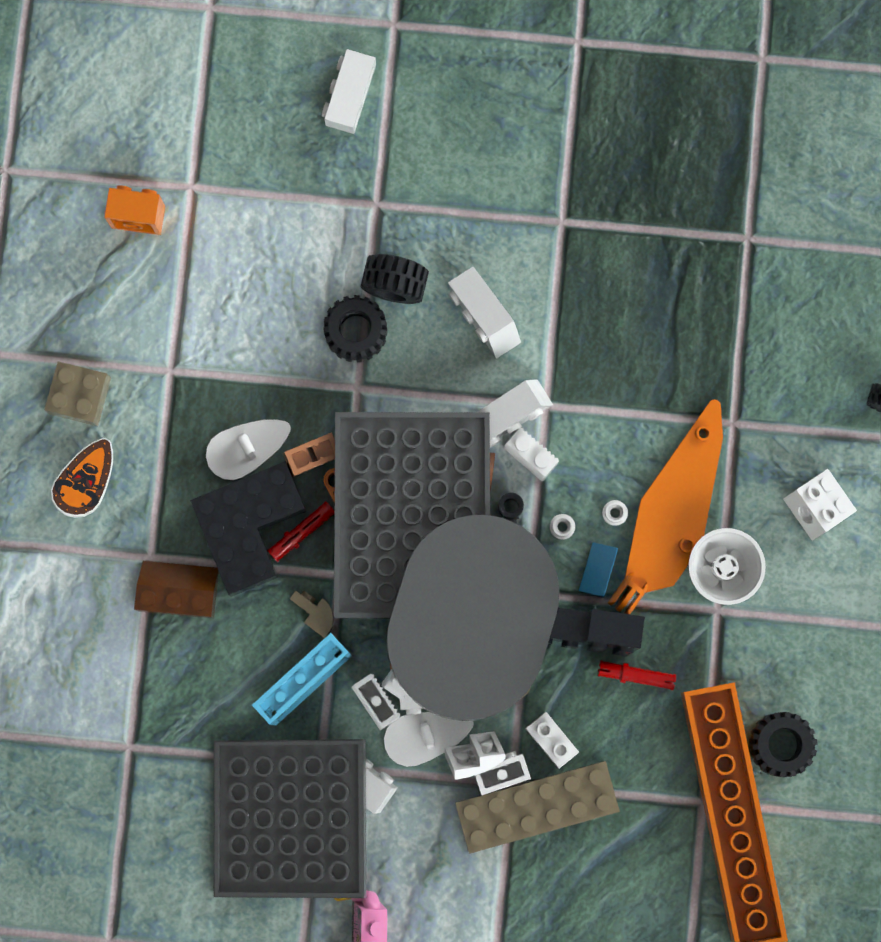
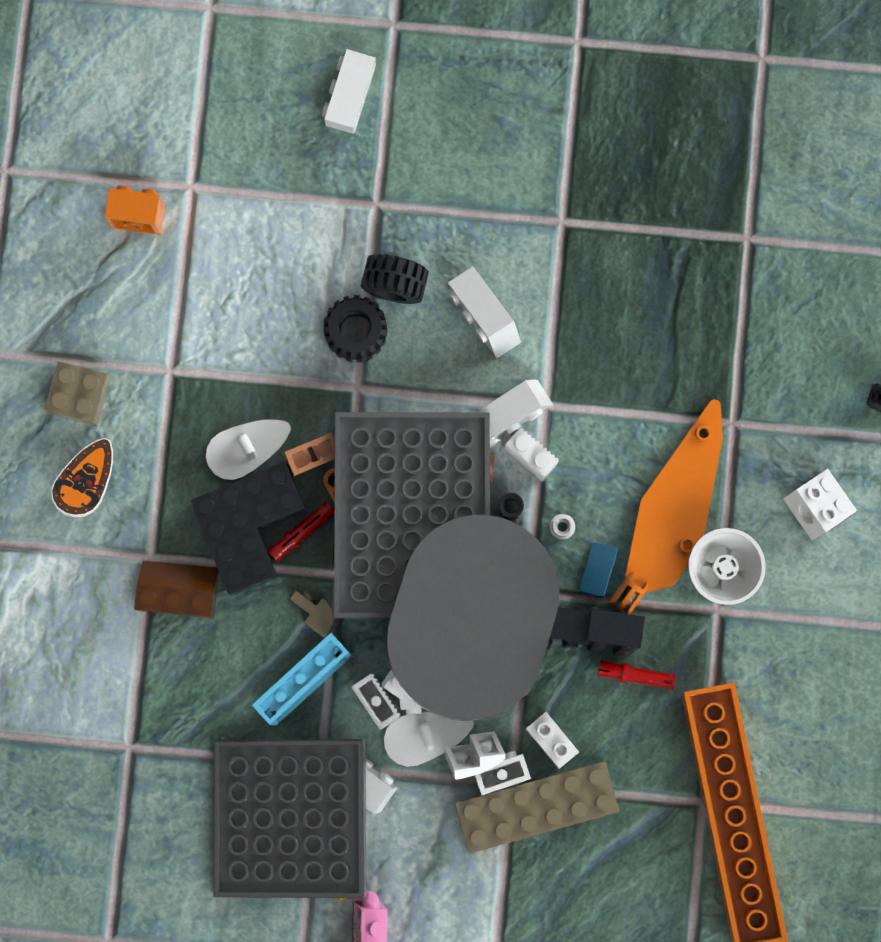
white plate [602,500,628,526] -> none
black tyre [749,712,818,777] -> none

